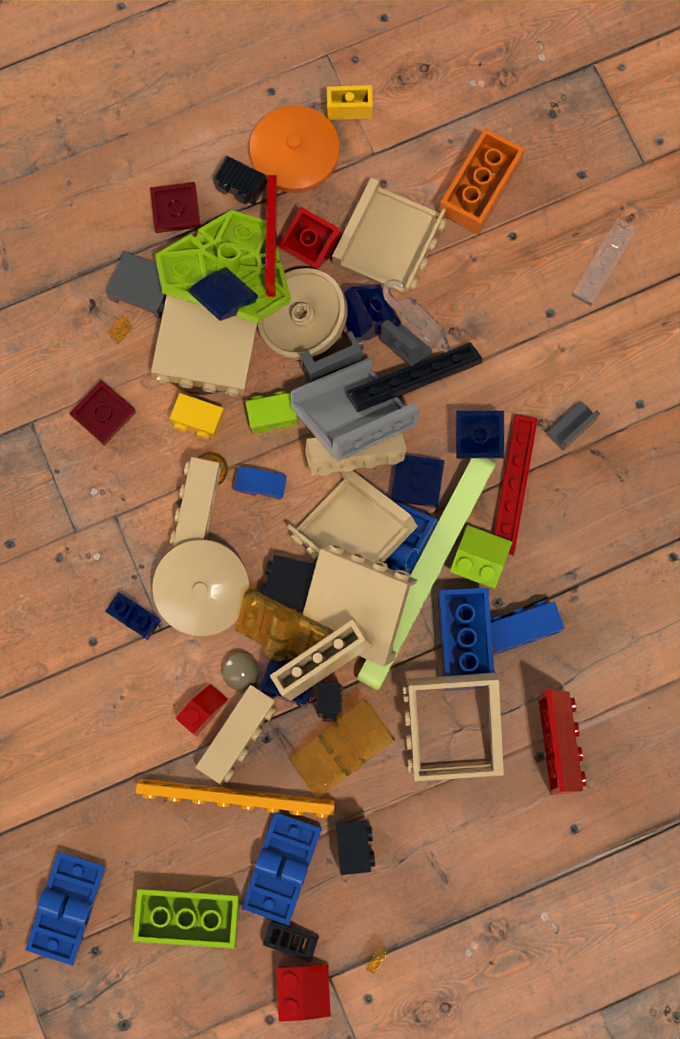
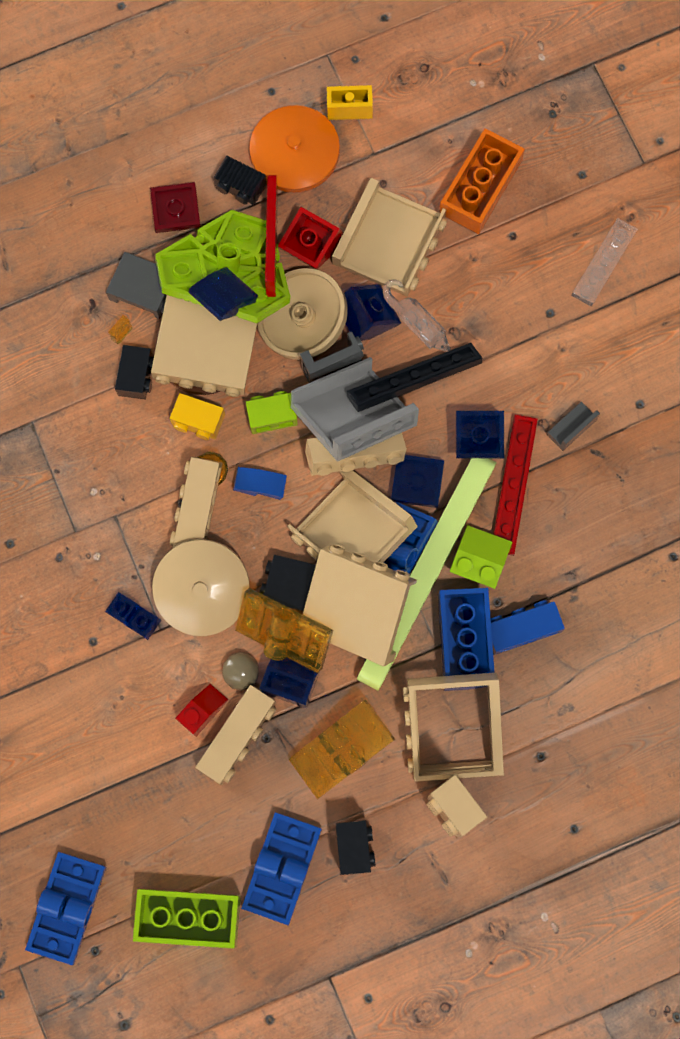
dark red plate [69,380,136,446] -> none
light orange plate [136,779,335,818] -> none
black slope [263,920,319,962] -> none
tan brick [270,619,373,701] -> none
red slope [276,964,331,1022] -> none
black brick [317,683,343,722] -> none
clear yellow tile [366,945,387,973] -> none
dark grey panel [381,320,432,366] -> none
red slope [538,689,586,795] -> none
none -> black brick [115,345,154,400]
none -> tan brick [426,775,487,838]

